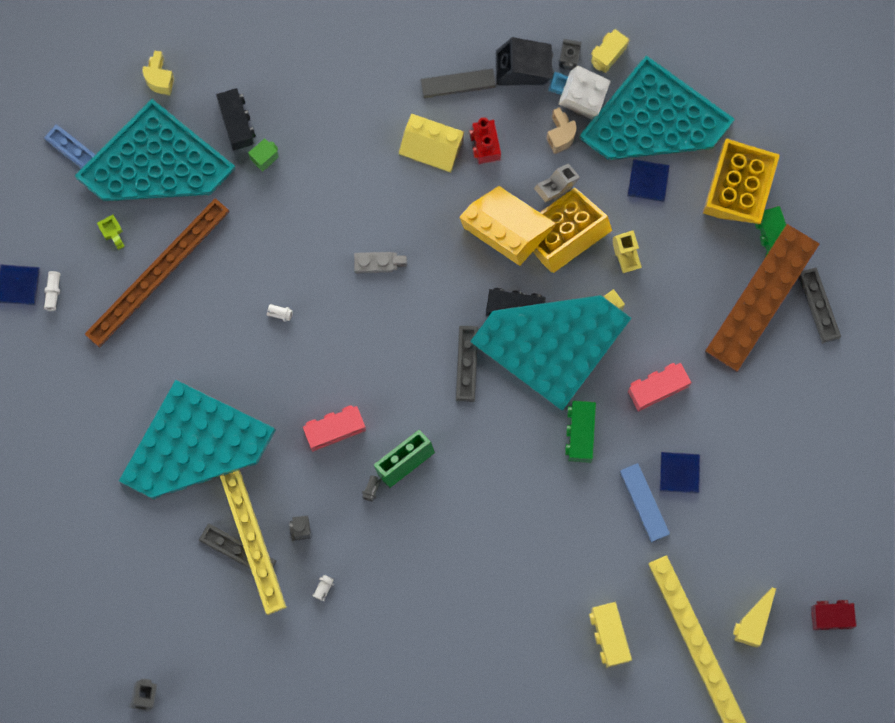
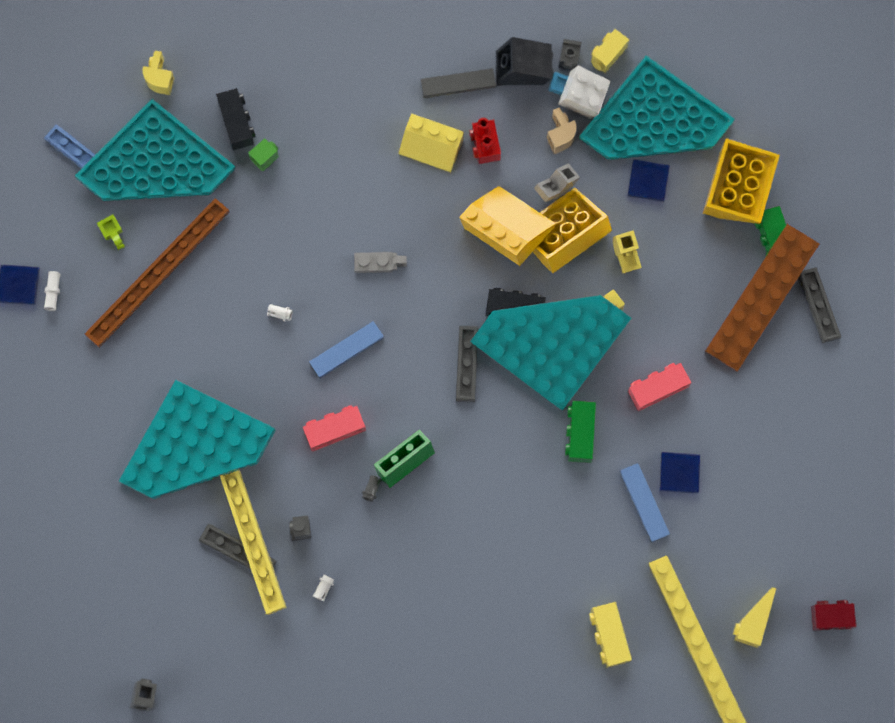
none -> medium blue tile [309,321,384,378]

